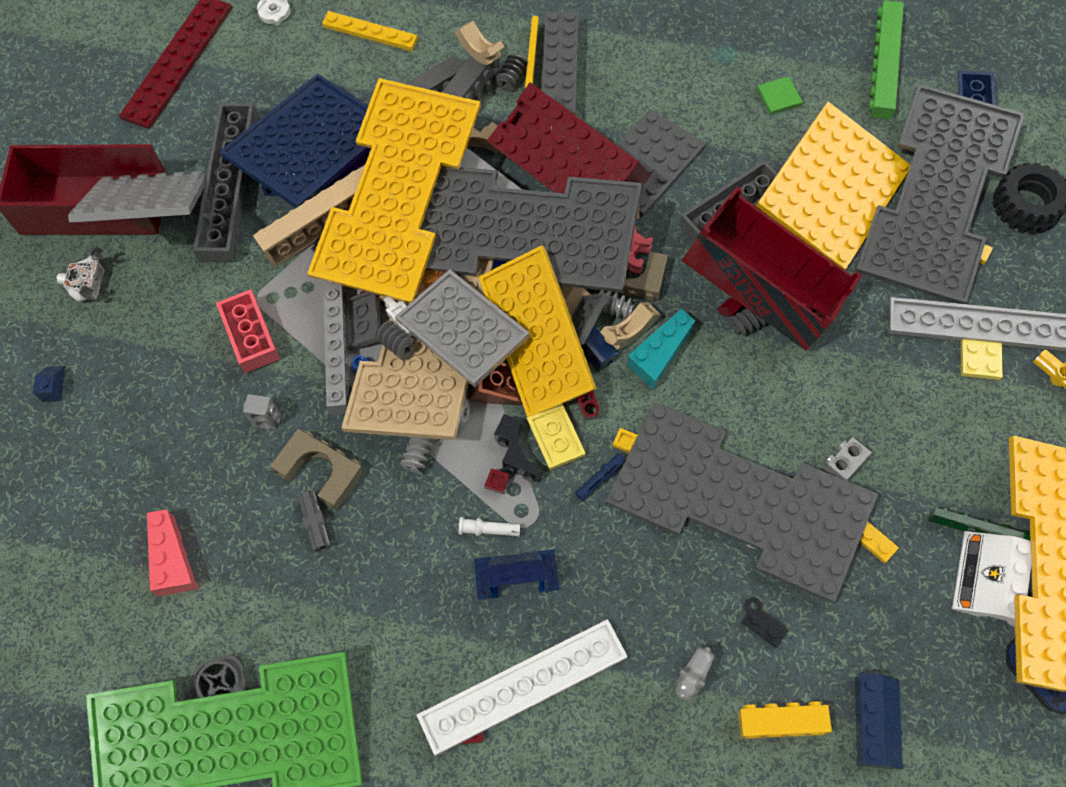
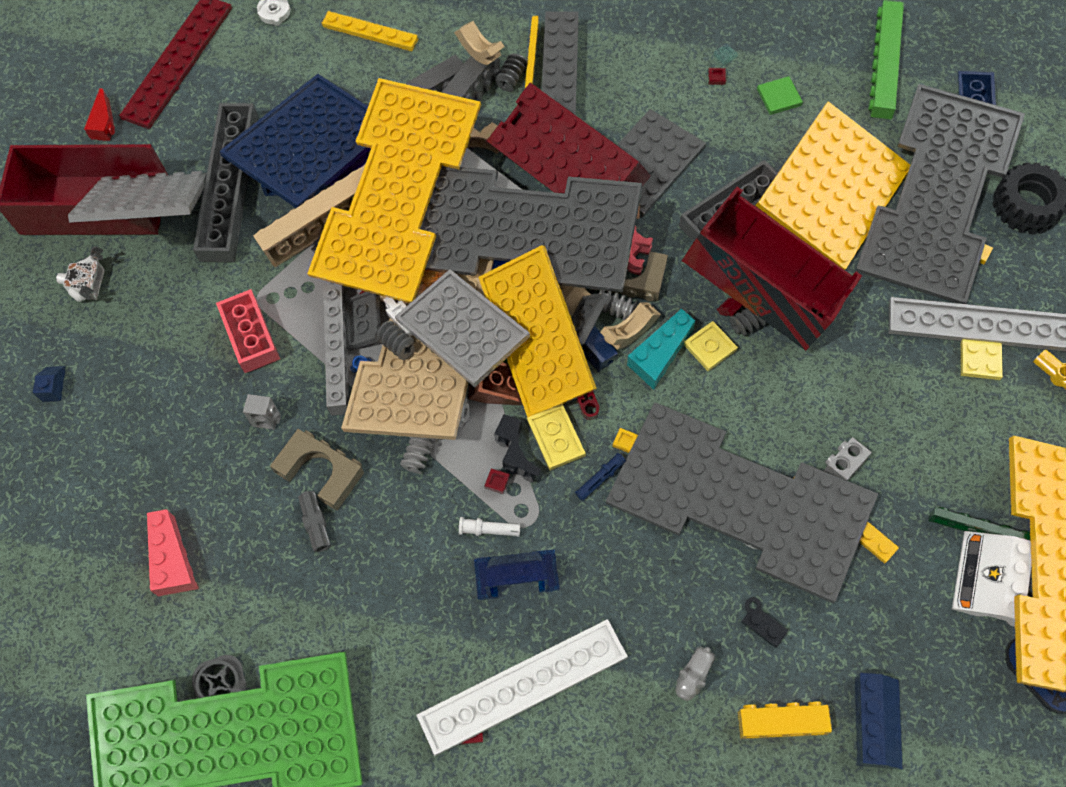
none -> red slope [84,88,115,141]
none -> light yellow plate [684,321,738,371]
none -> dark red tile [708,68,726,85]

